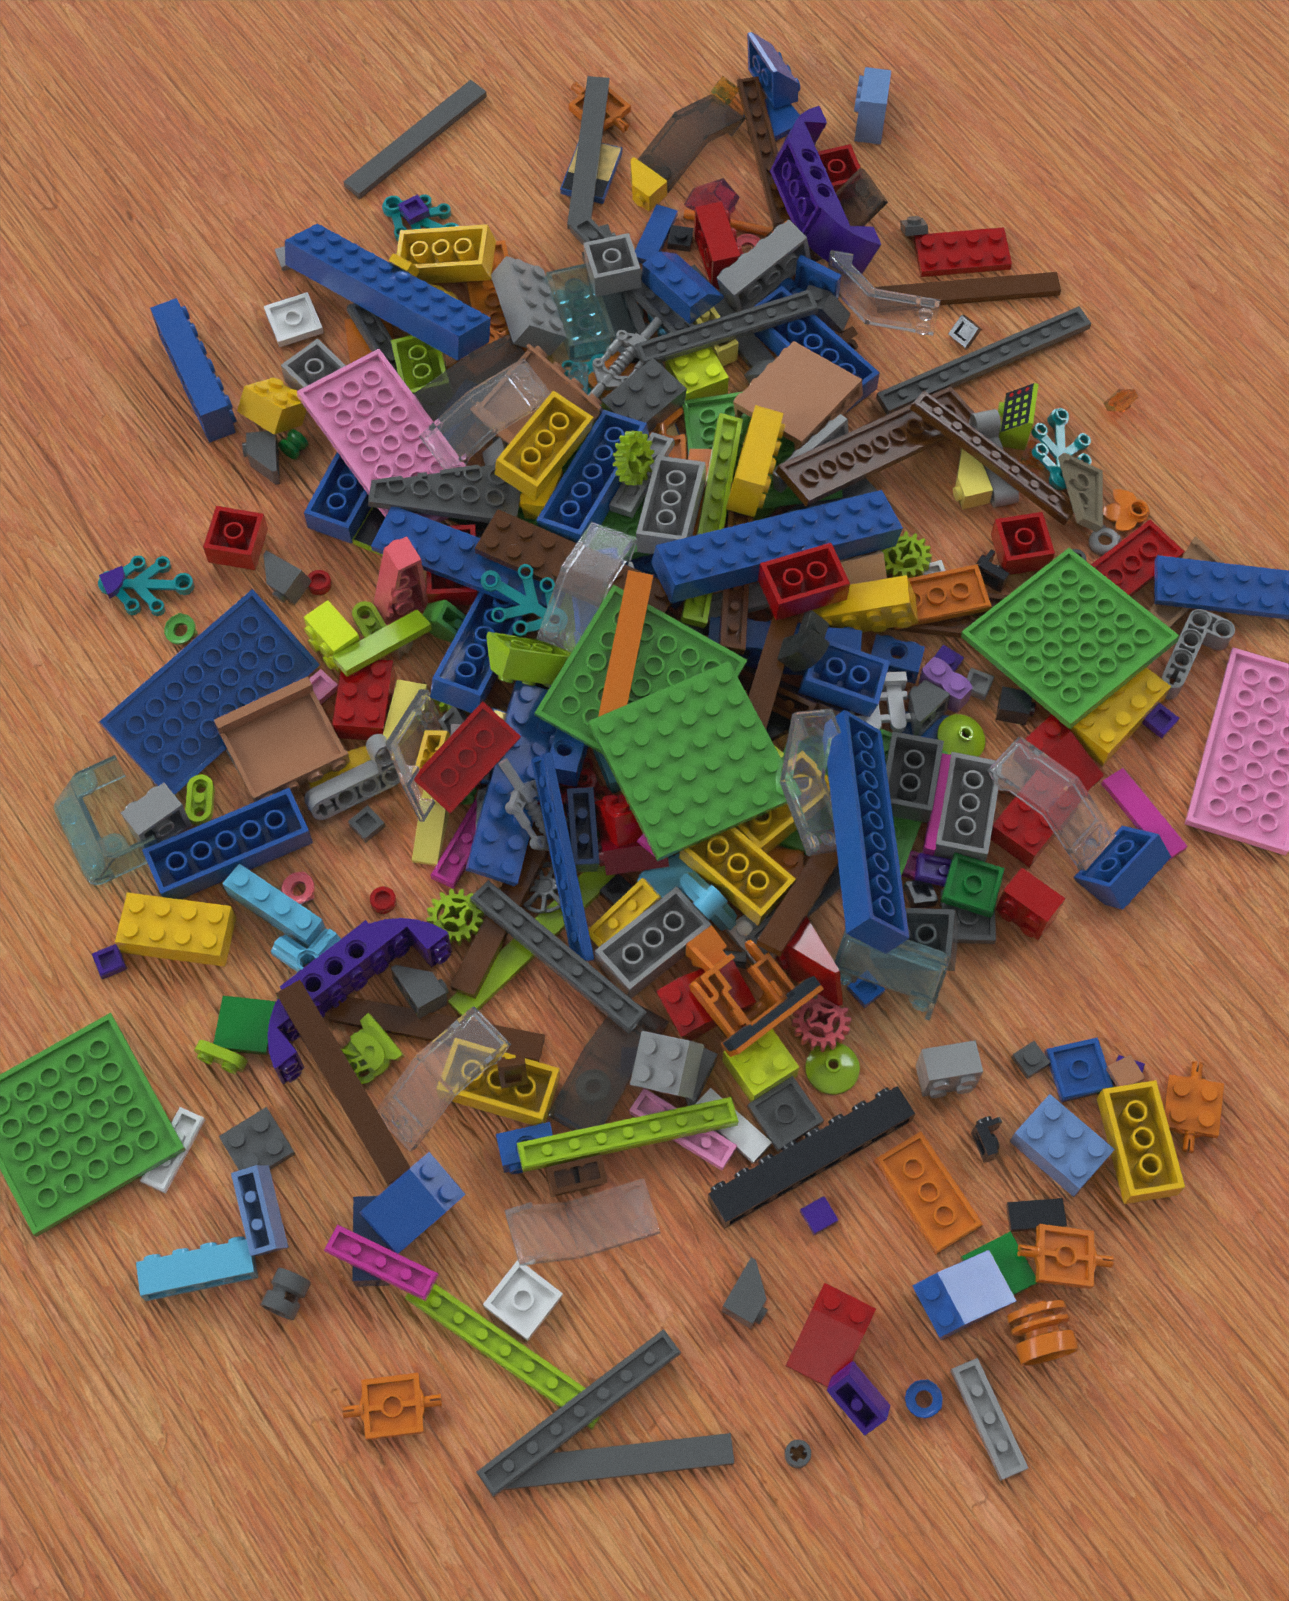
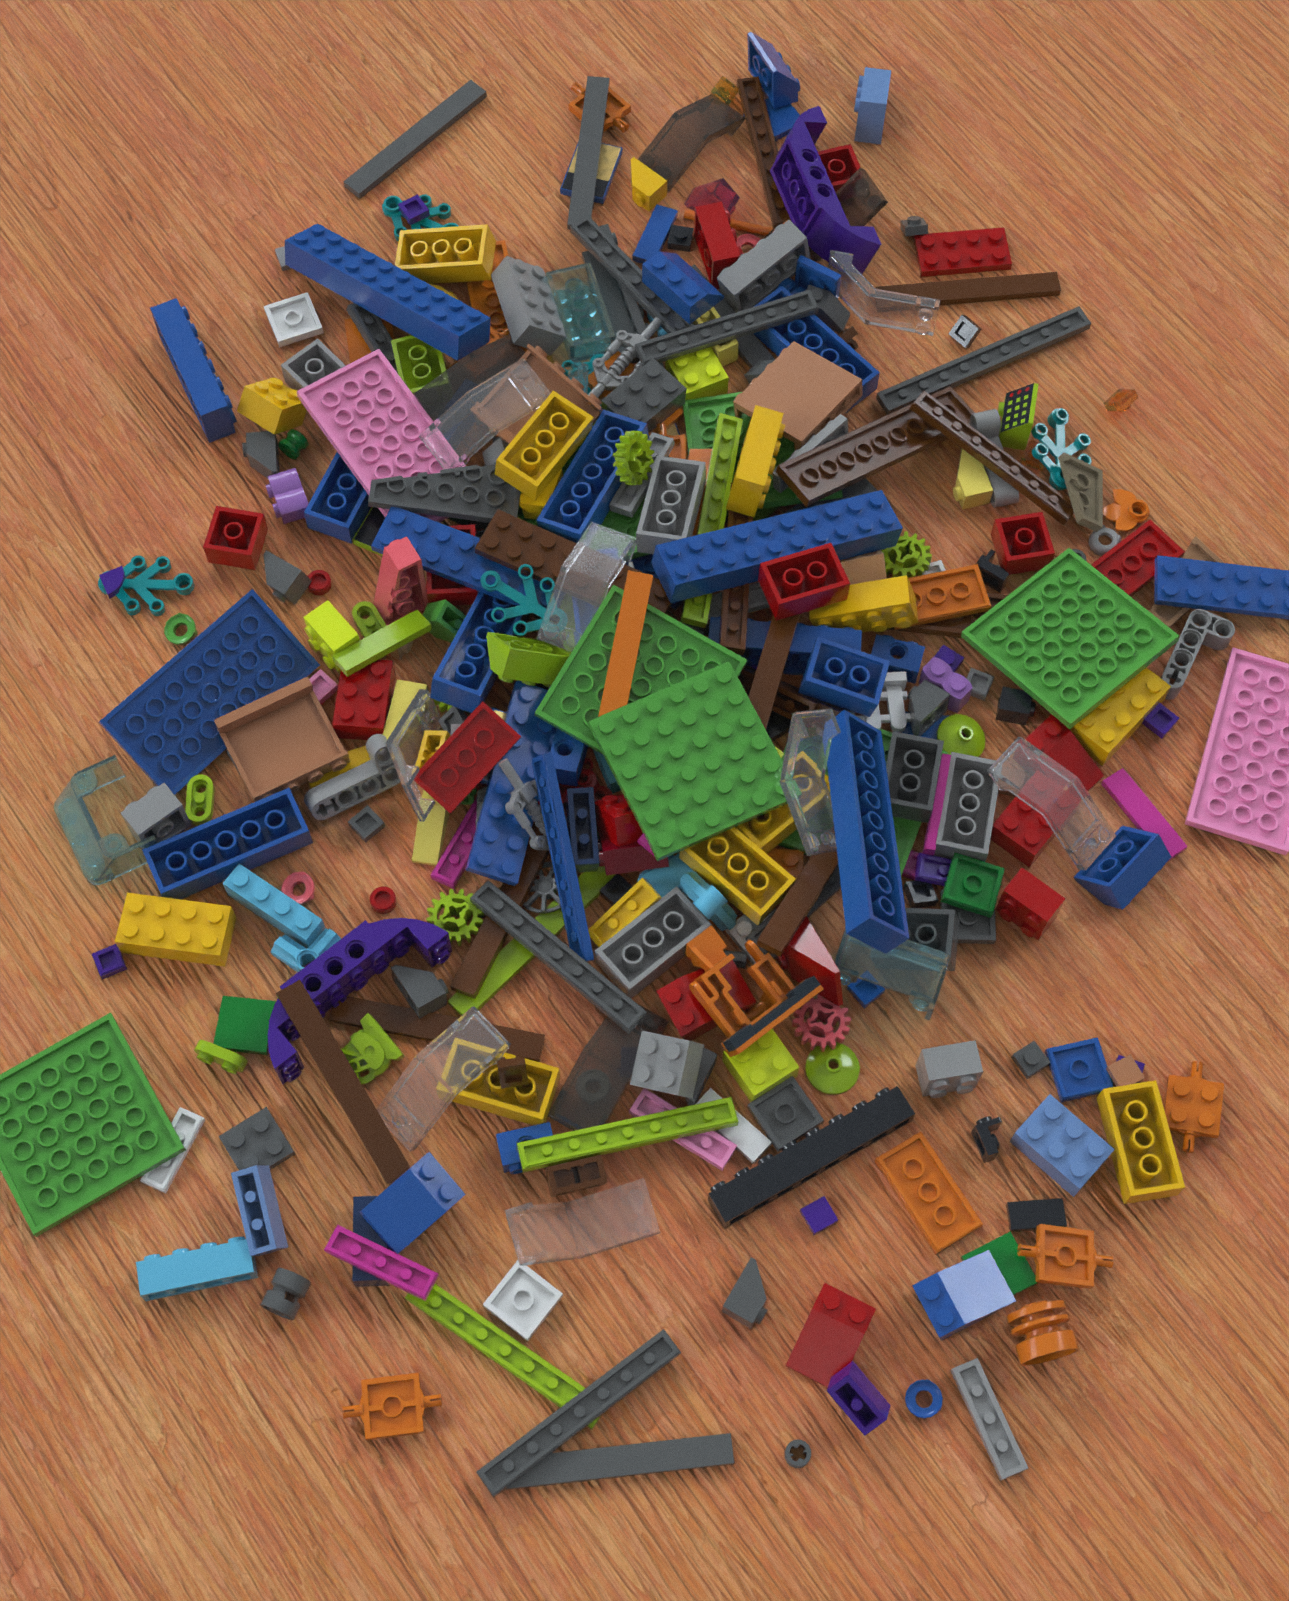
yellow tile [389,254,420,277] -> none
light grey brick [583,233,641,297] -> none
pearl dark grey brick [777,610,830,672] -> none
none -> medium lavender brick [265,468,308,524]

